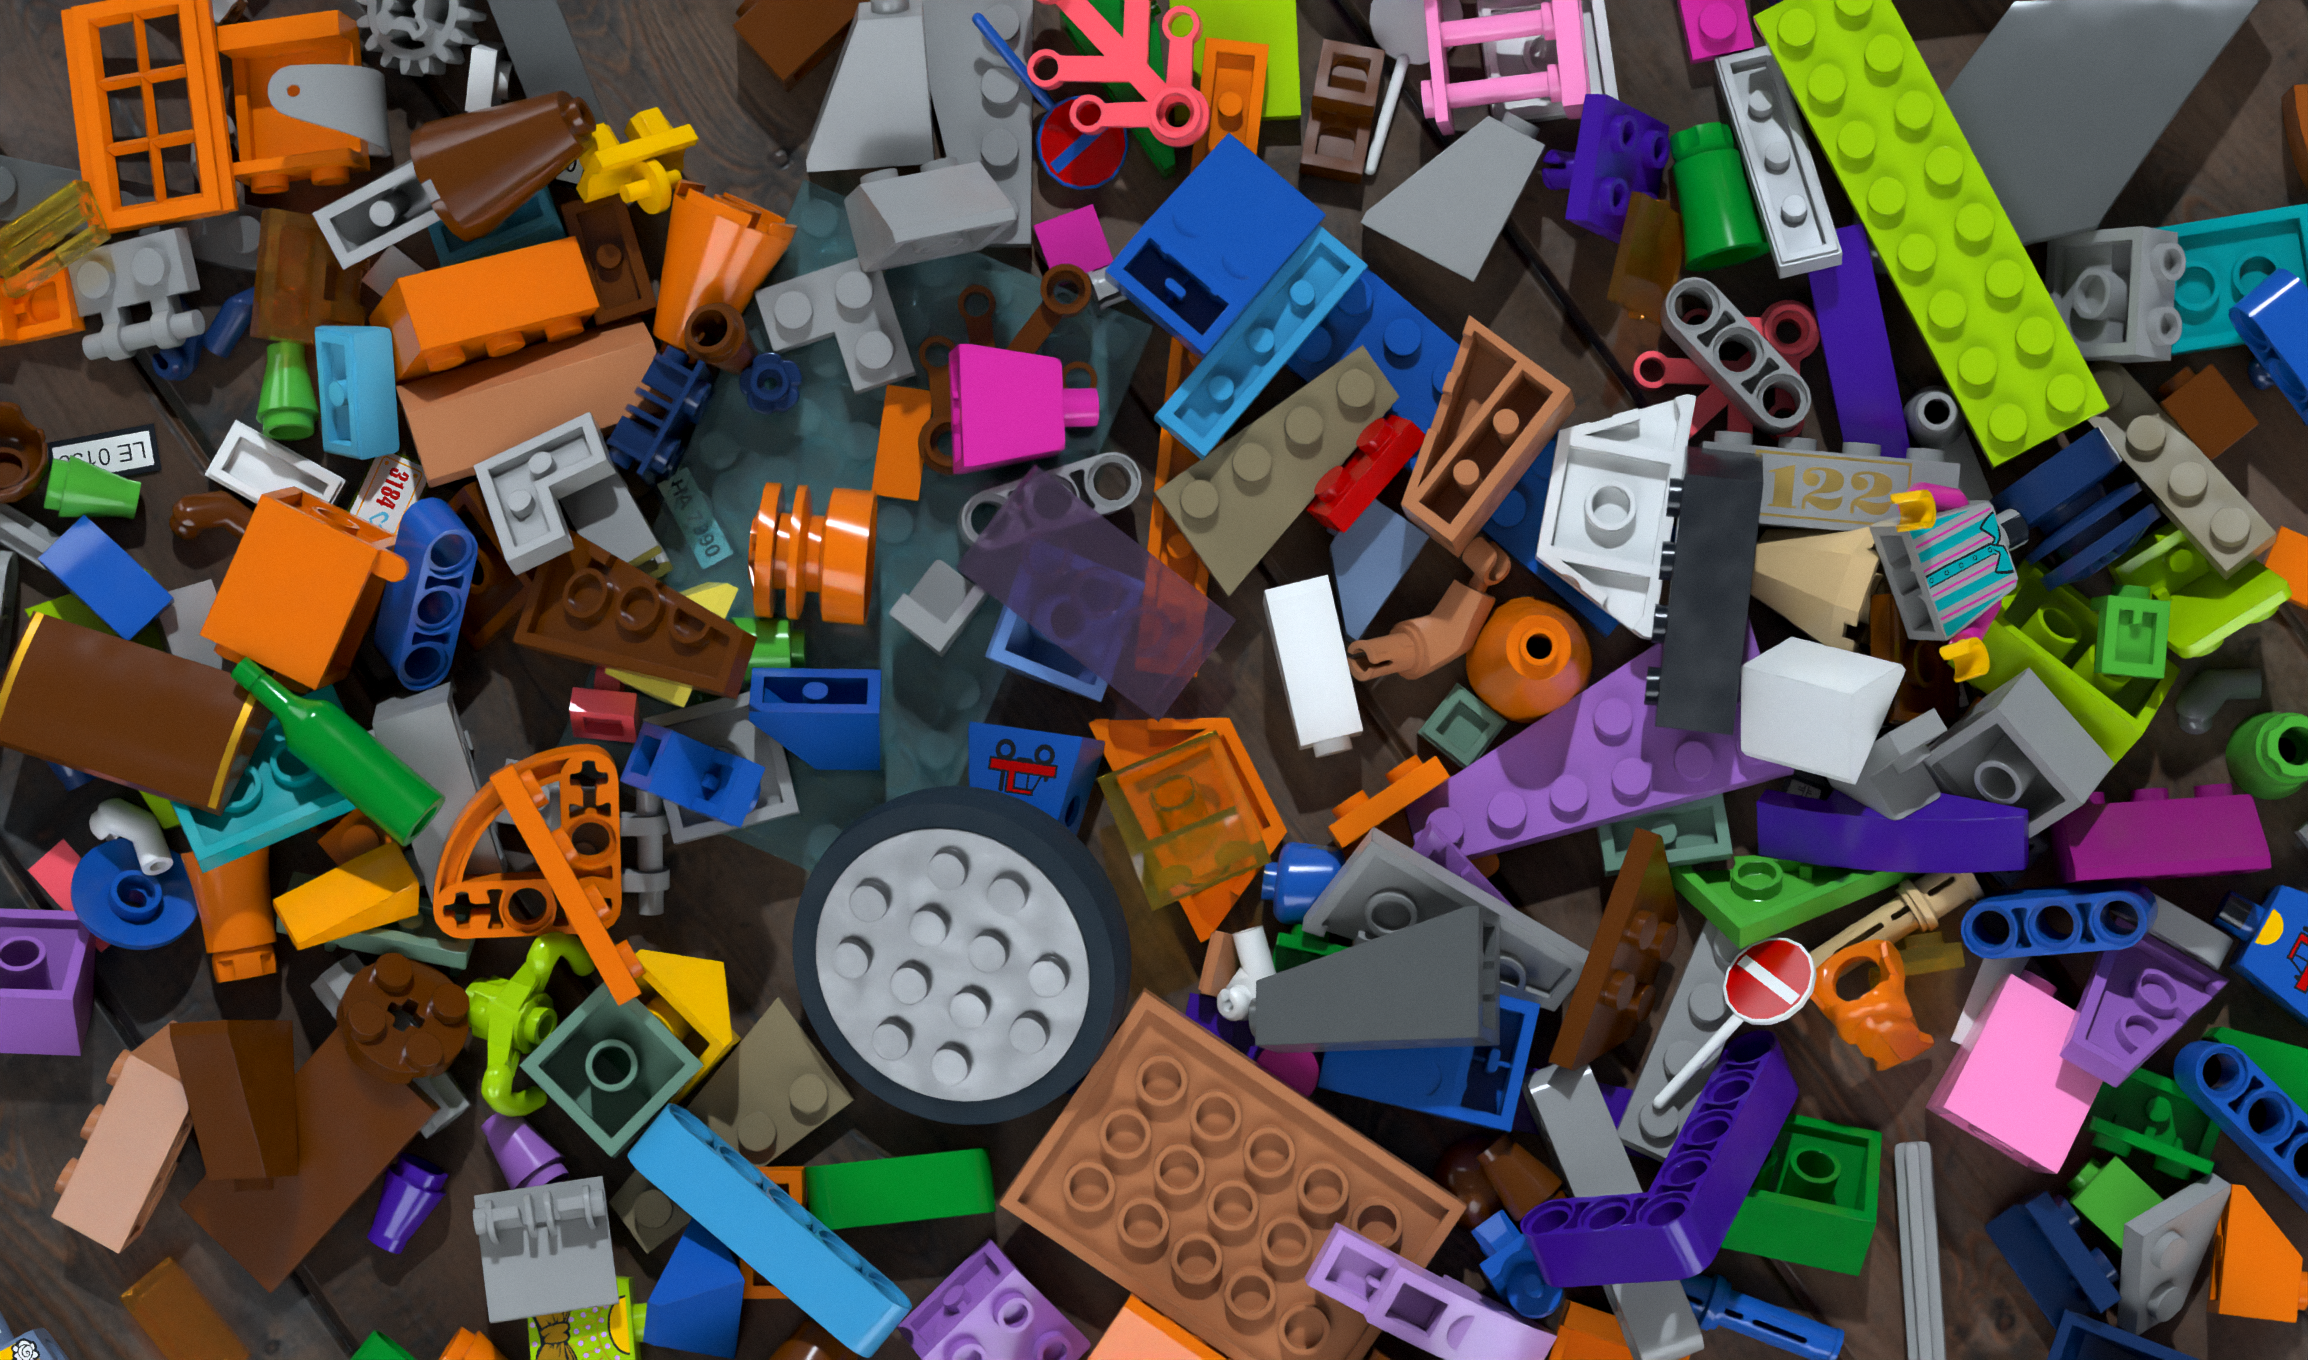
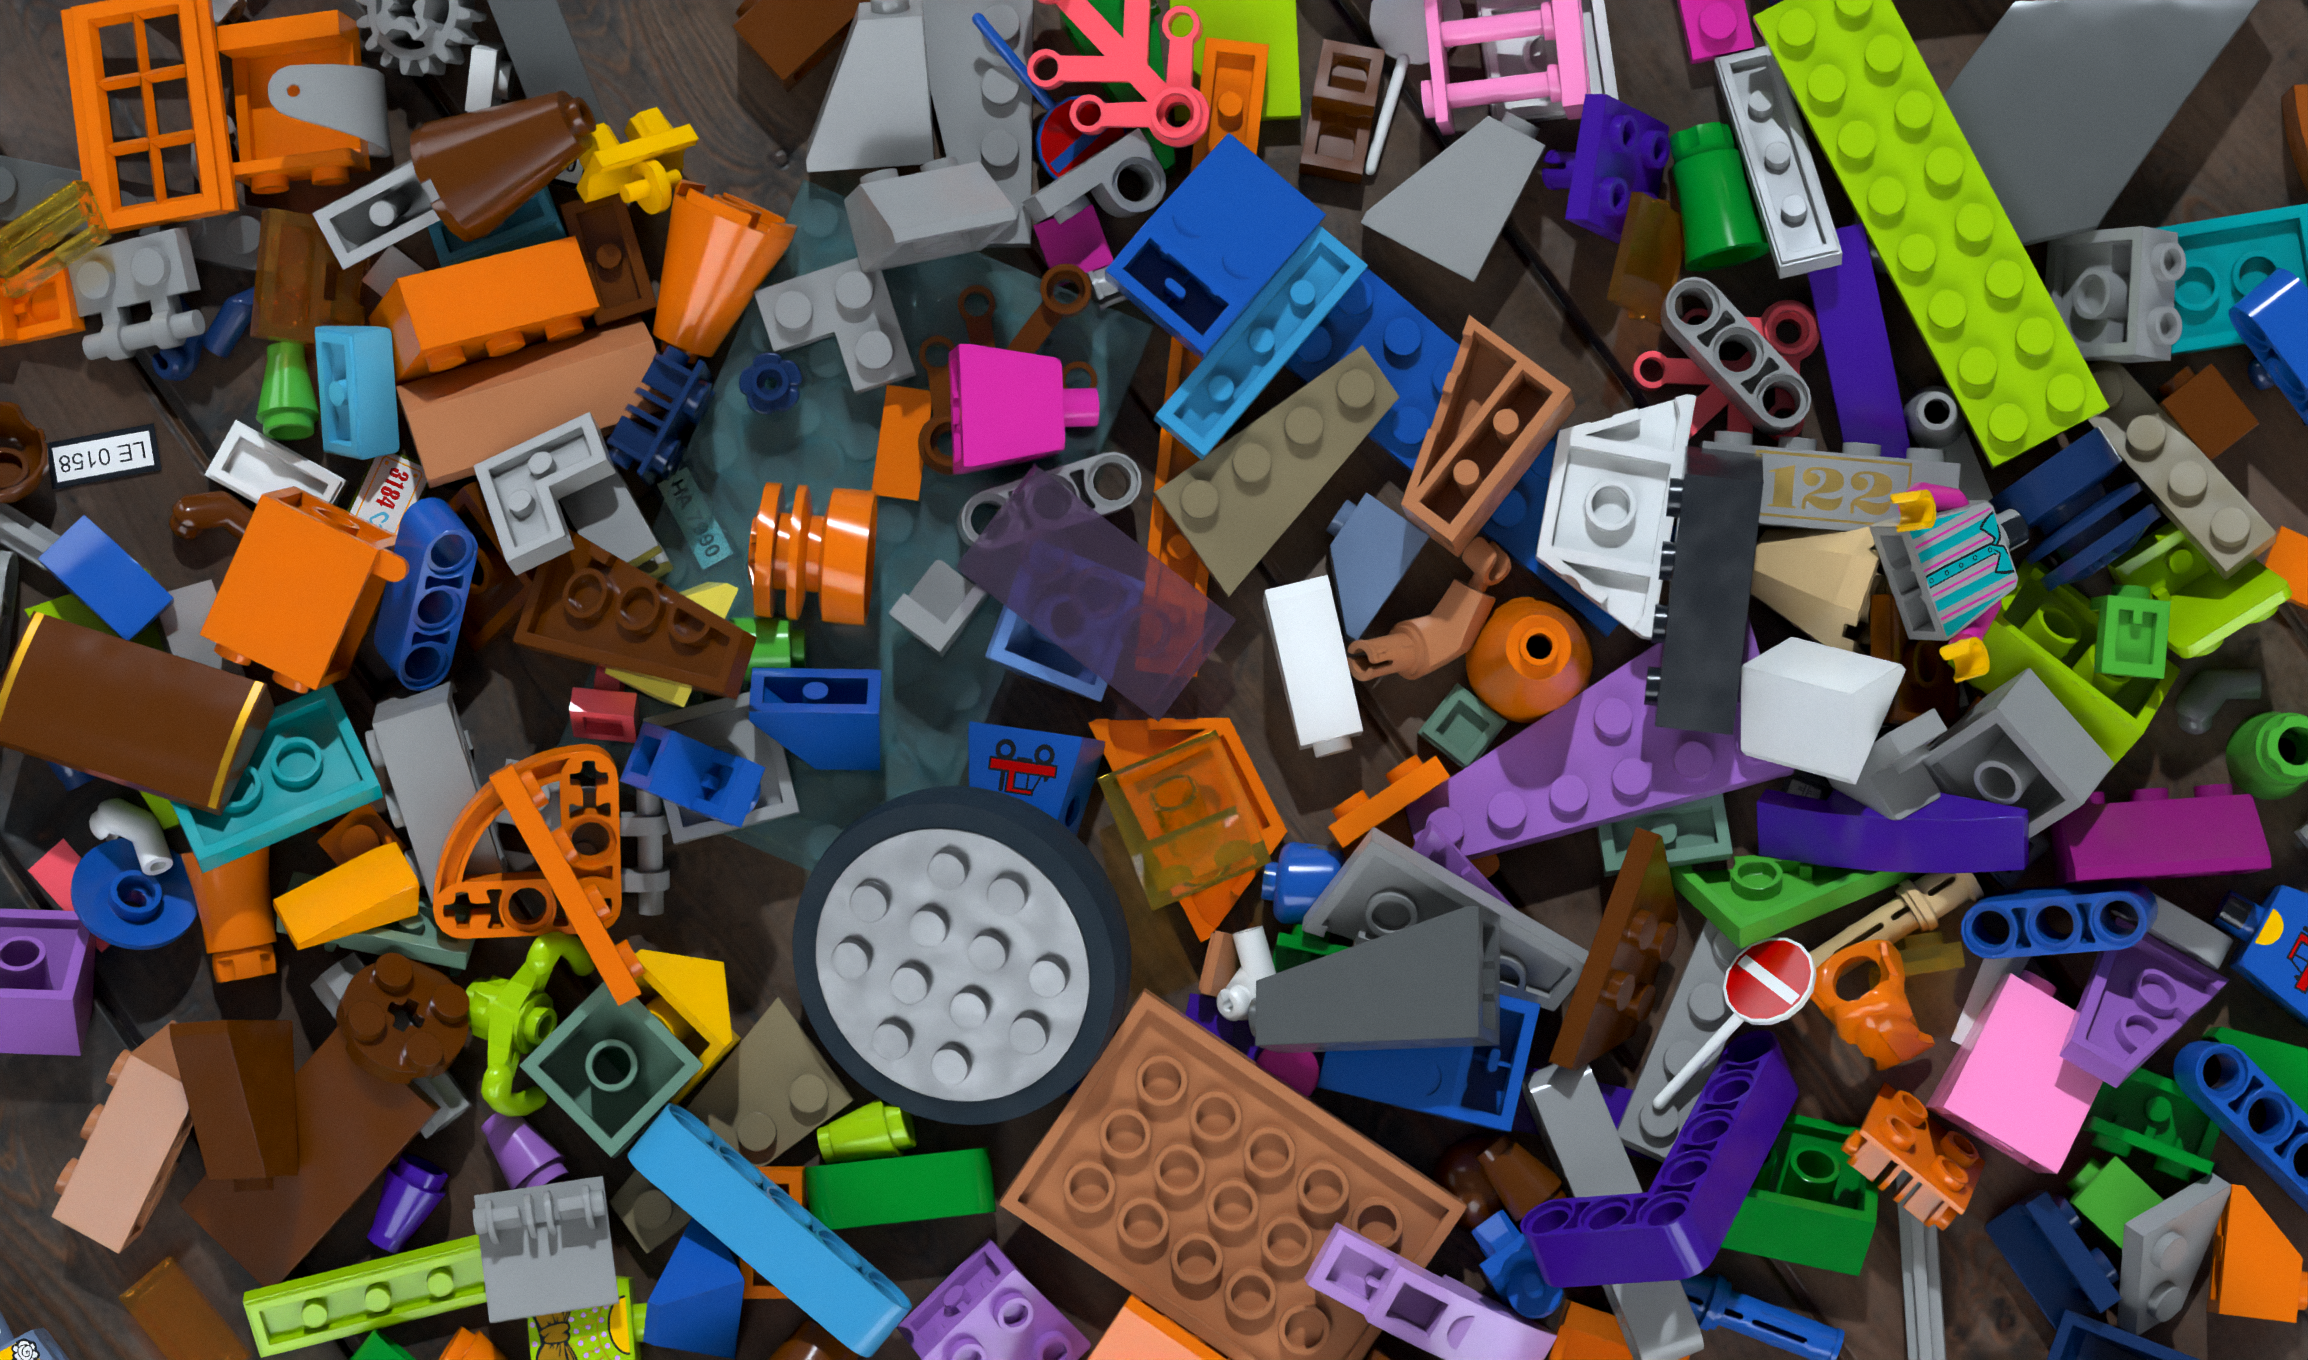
bright green cone [43,455,141,519] -> none
green piece [230,657,446,846] -> none
reddish brown cone [684,303,758,375] -> none
red plate [1305,414,1426,533] -> none
none -> lime tile [243,1235,487,1358]
none -> lime cone [817,1098,917,1165]
none -> light grey plate [1022,128,1166,224]
none -> orange hinge [1840,1082,1986,1231]

